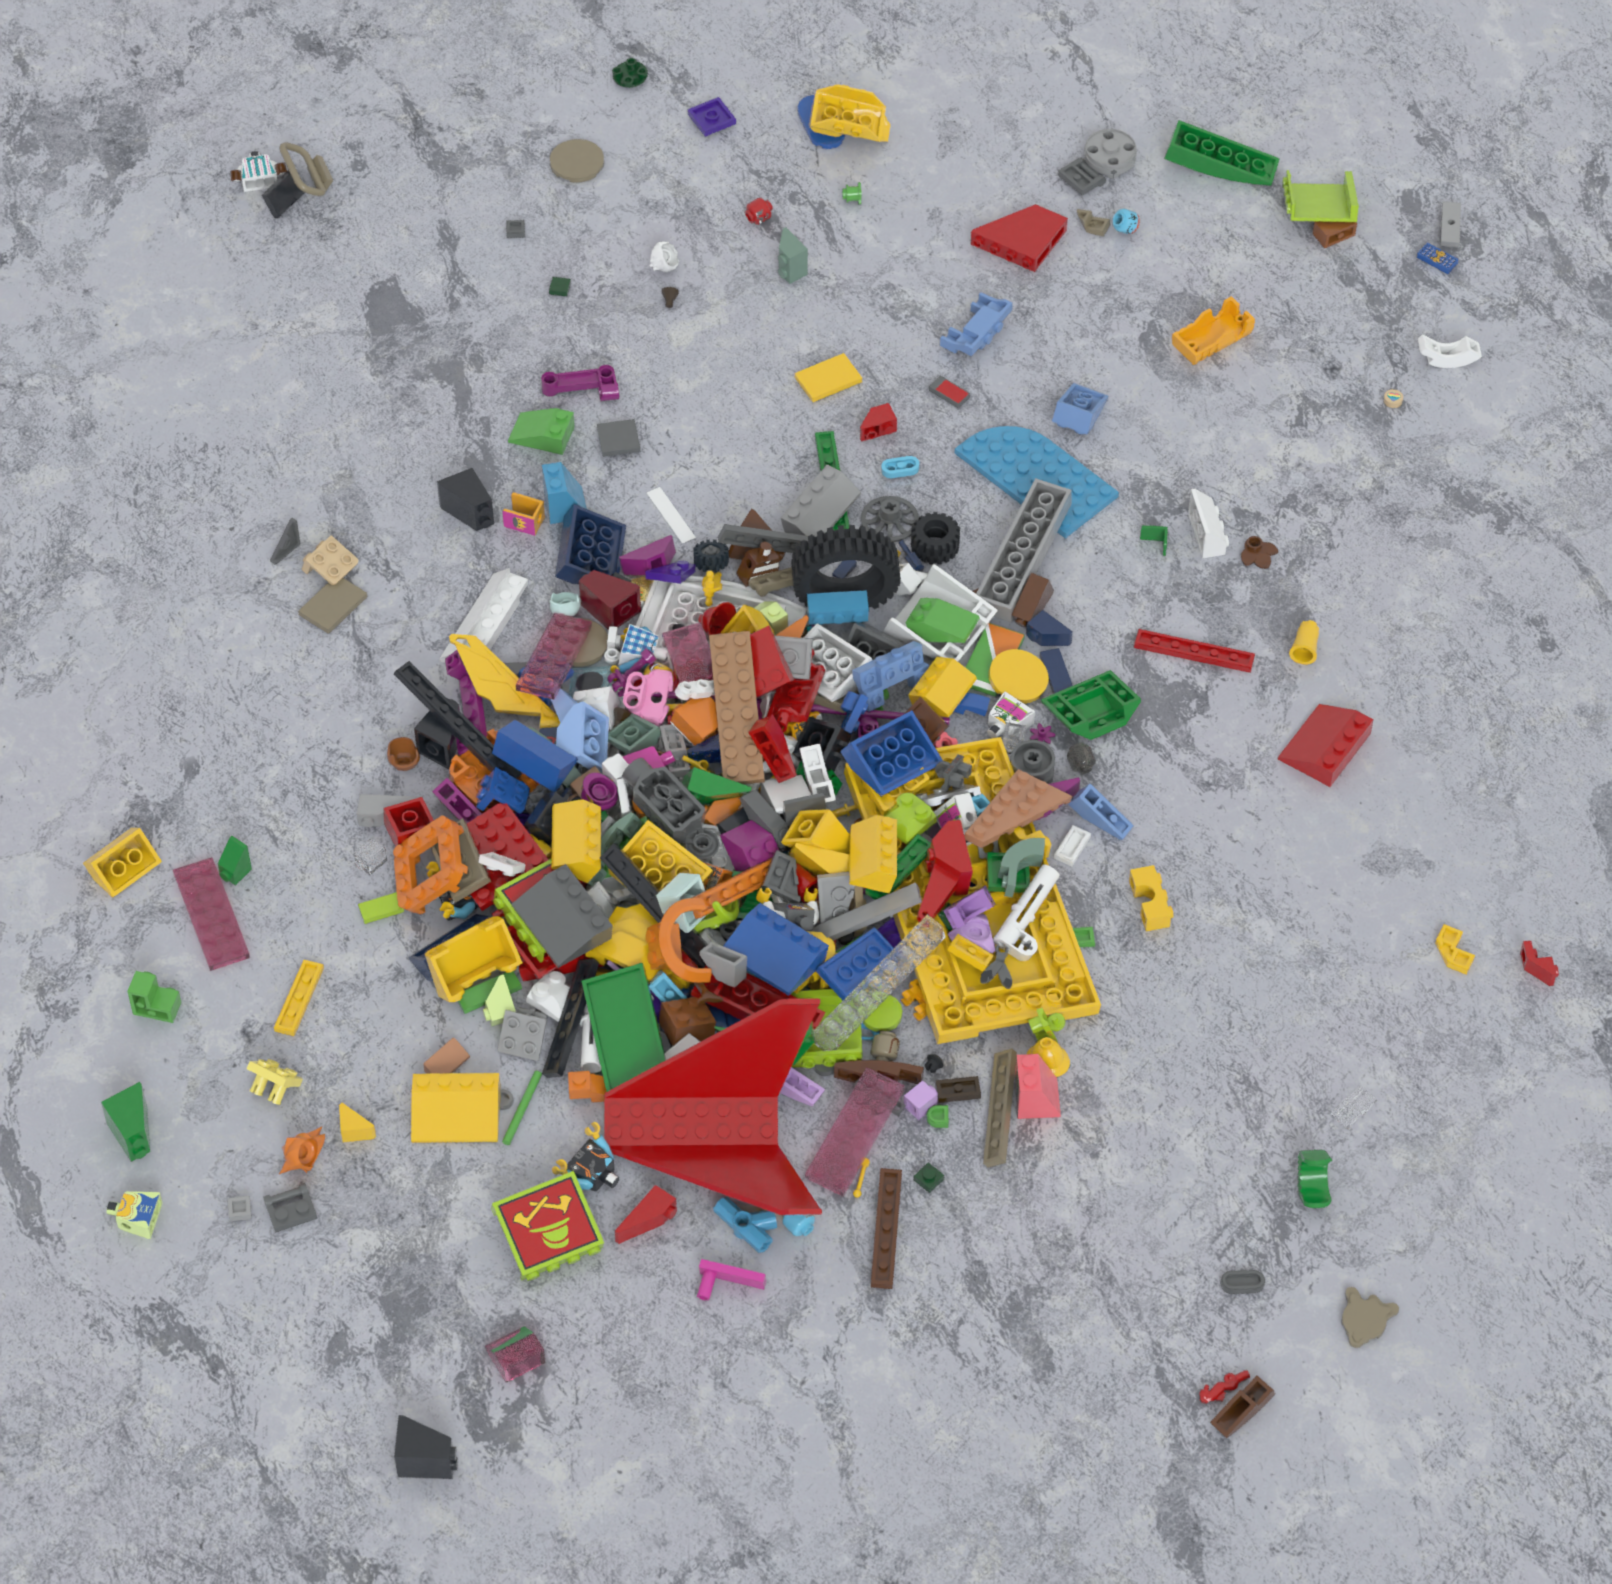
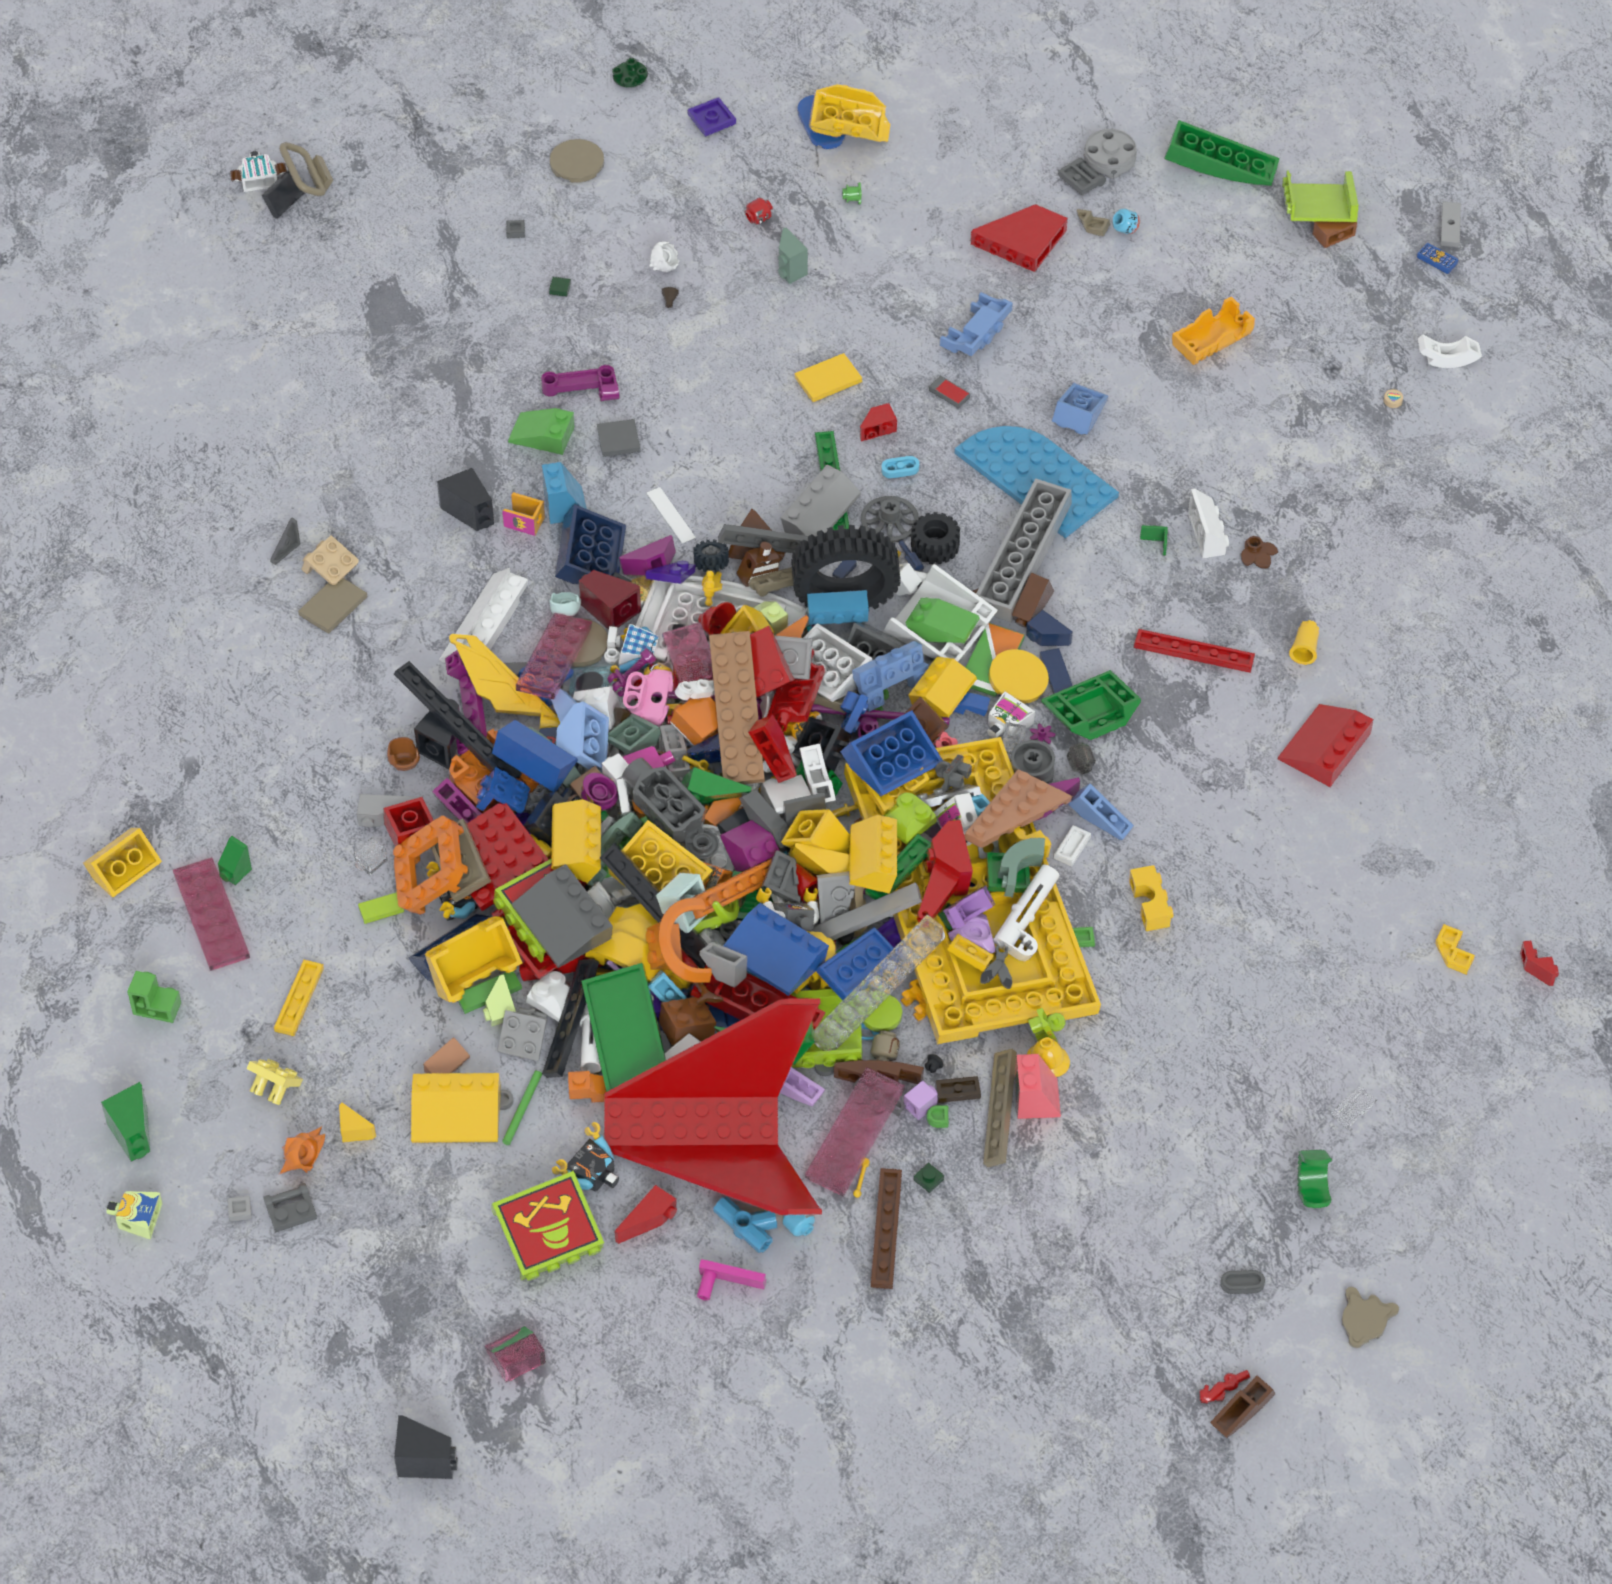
white plate [479,852,526,876] -> none

